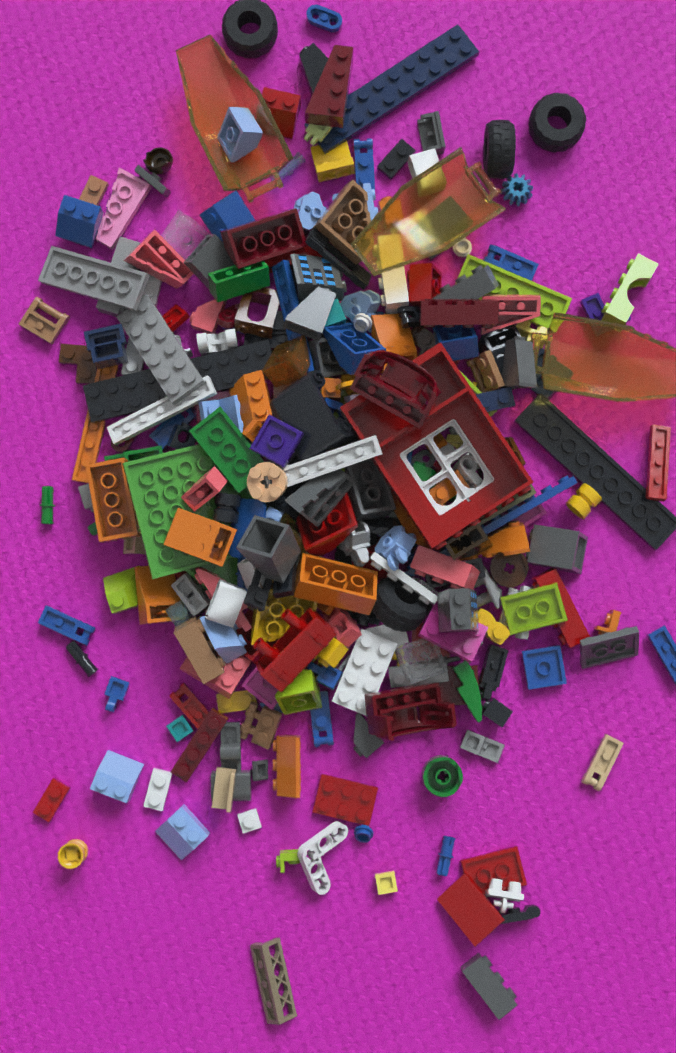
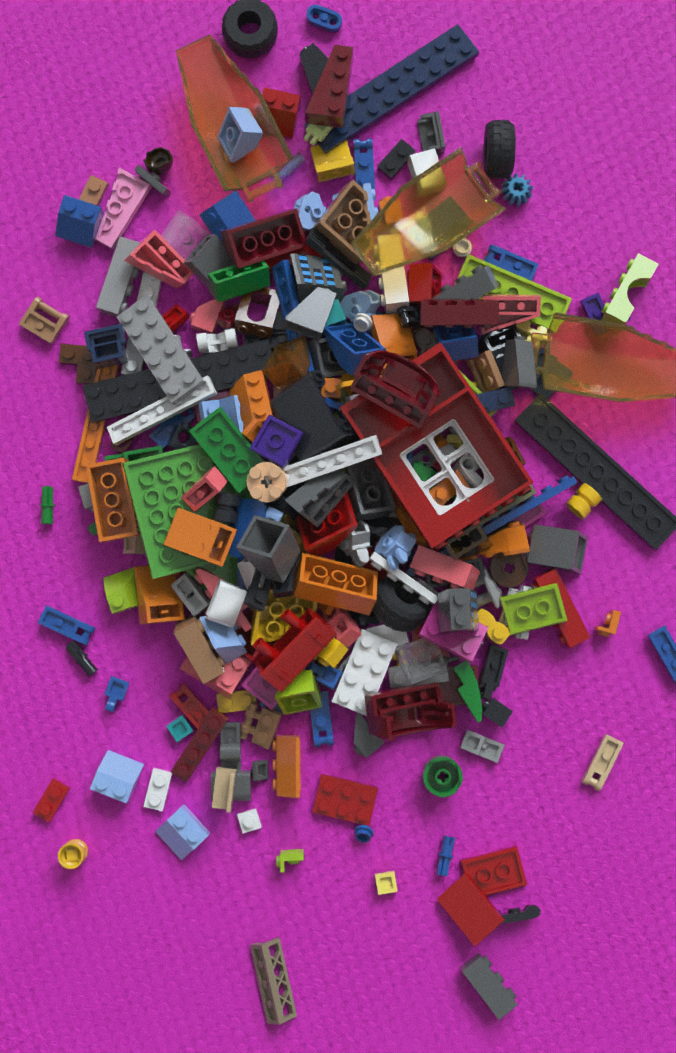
light grey plate [38,246,150,311] -> none
clear light blue plate [165,600,193,627] -> none
white beam [297,821,348,895] -> none
white hips [485,878,524,913] -> none
blue plate [521,645,567,690] -> none
black tyre [528,92,586,153] -> none
dark grey plate [580,626,639,669] -> none
plate [645,424,671,502] -> none

